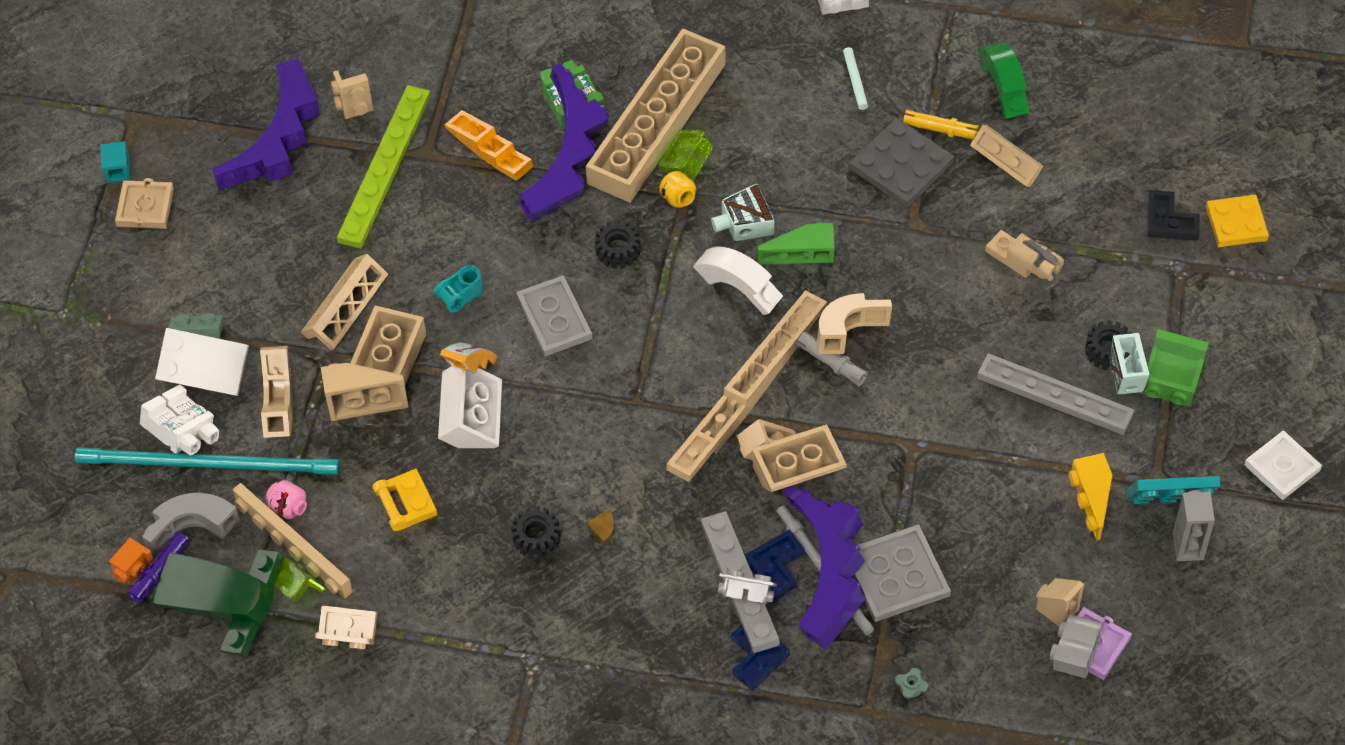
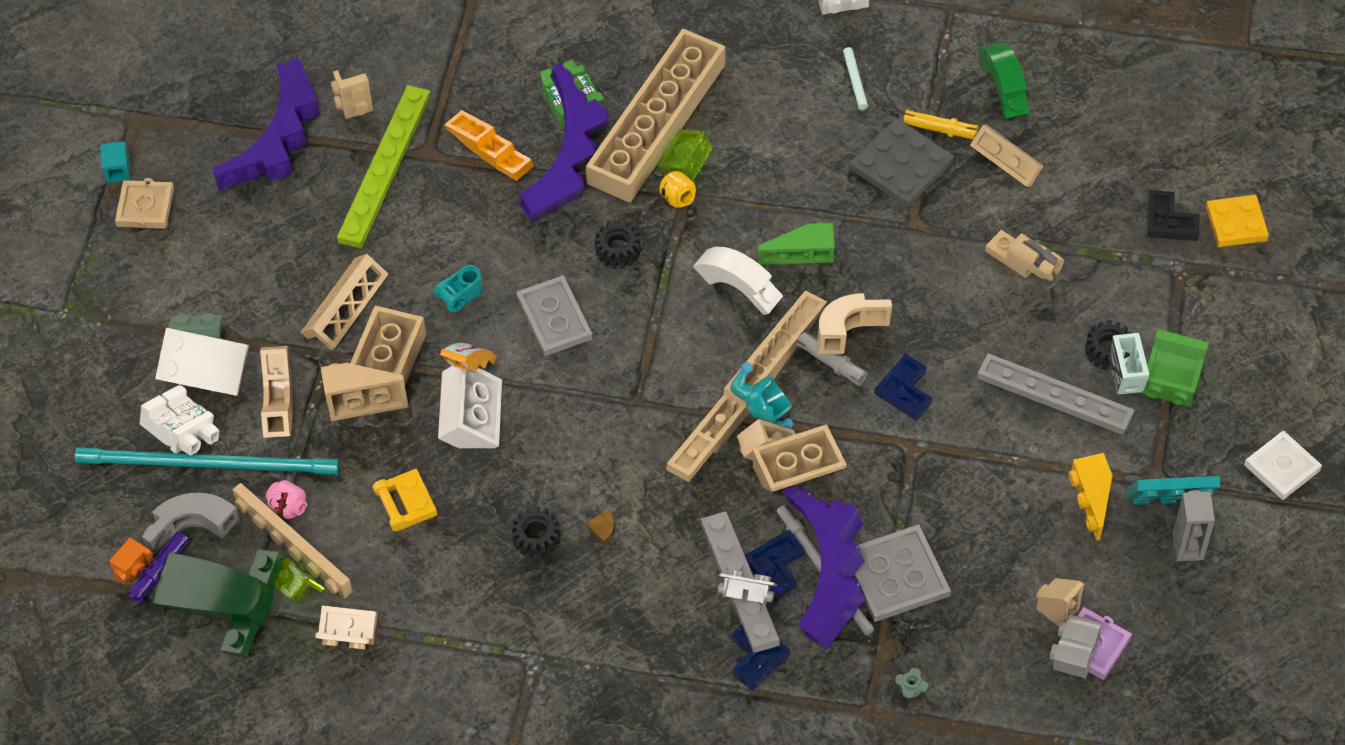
torso [711,184,774,241] -> none
none -> teal piece [730,362,794,429]
none -> clear blue plate [874,353,932,421]

